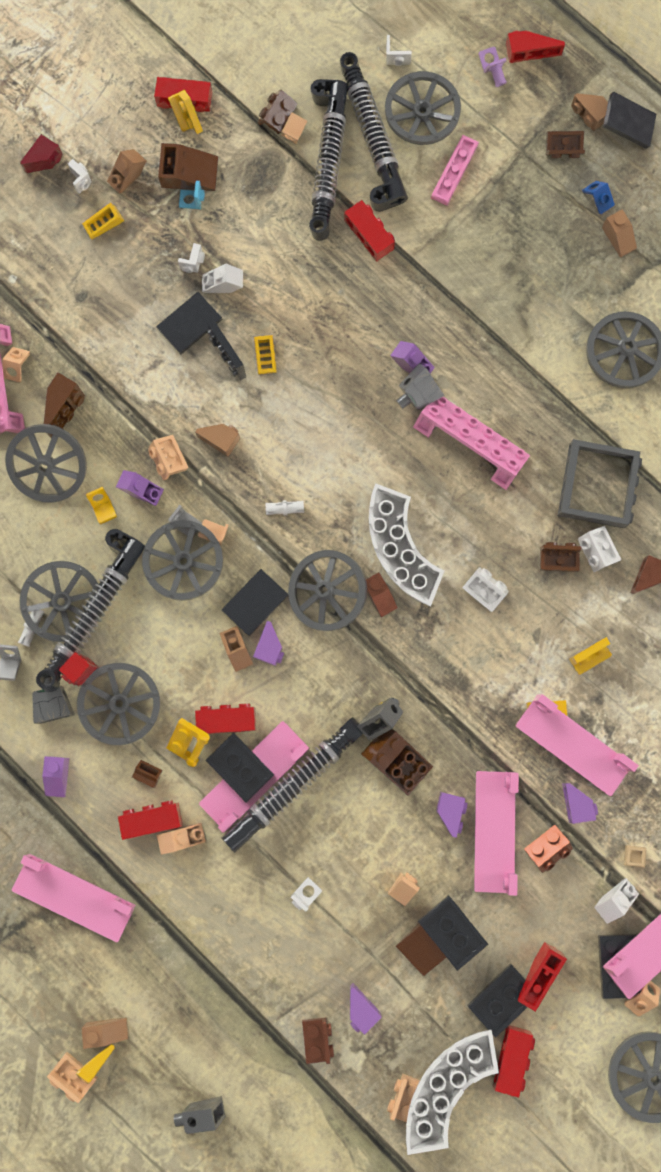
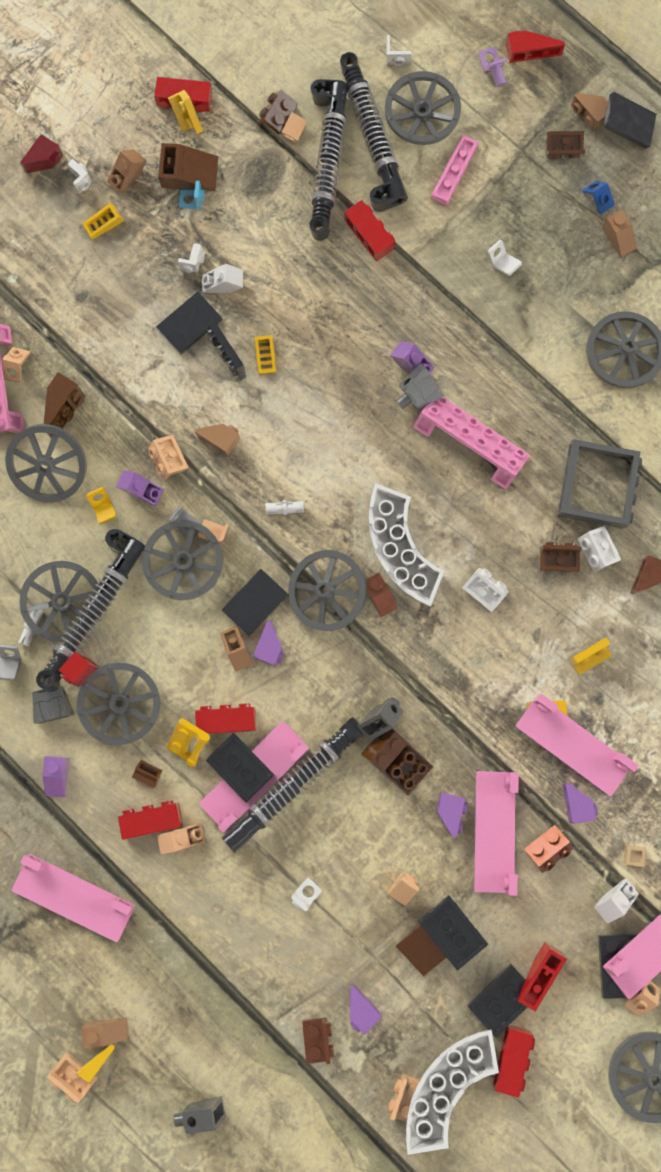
none -> white bracket [487,240,522,276]

